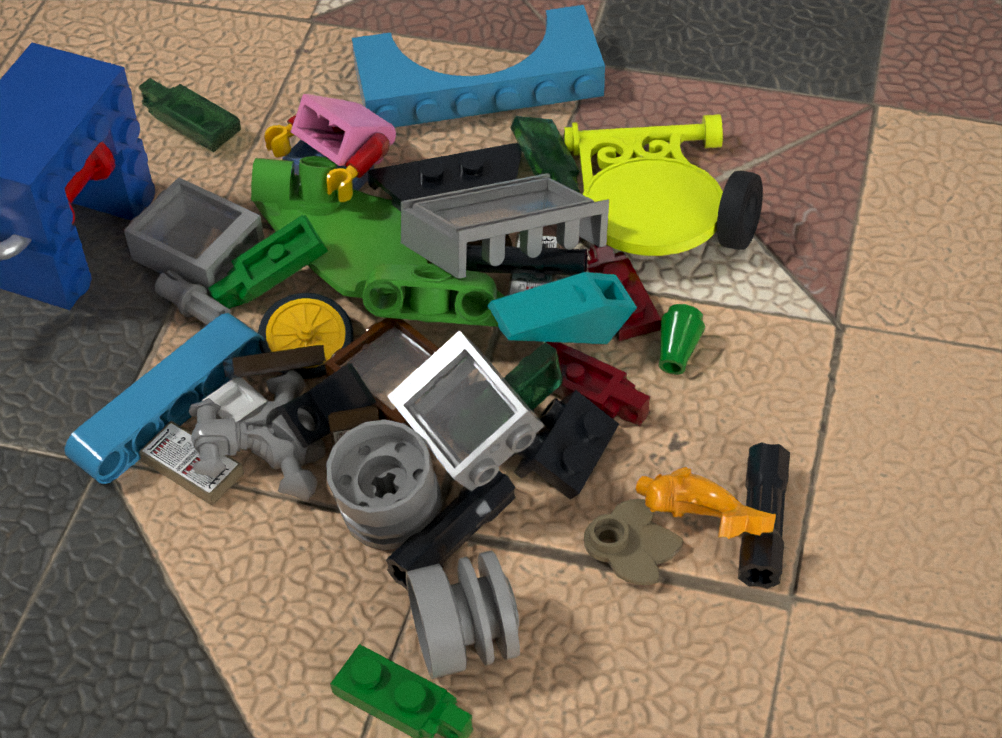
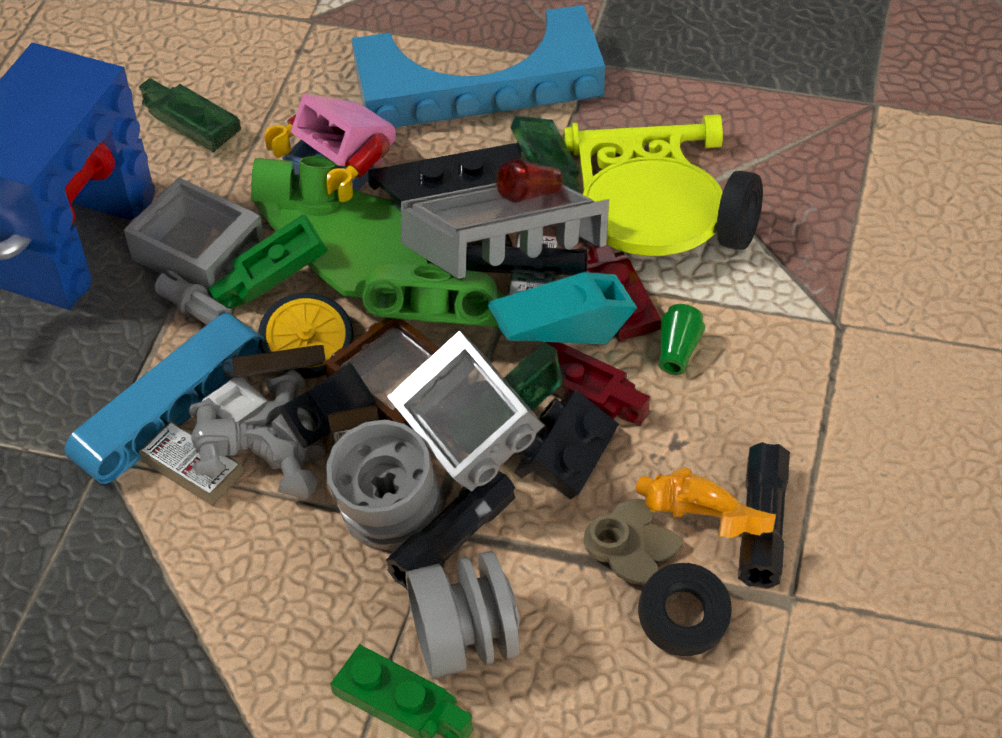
none -> clear red cone [496,158,563,203]
none -> black tyre [638,563,732,656]

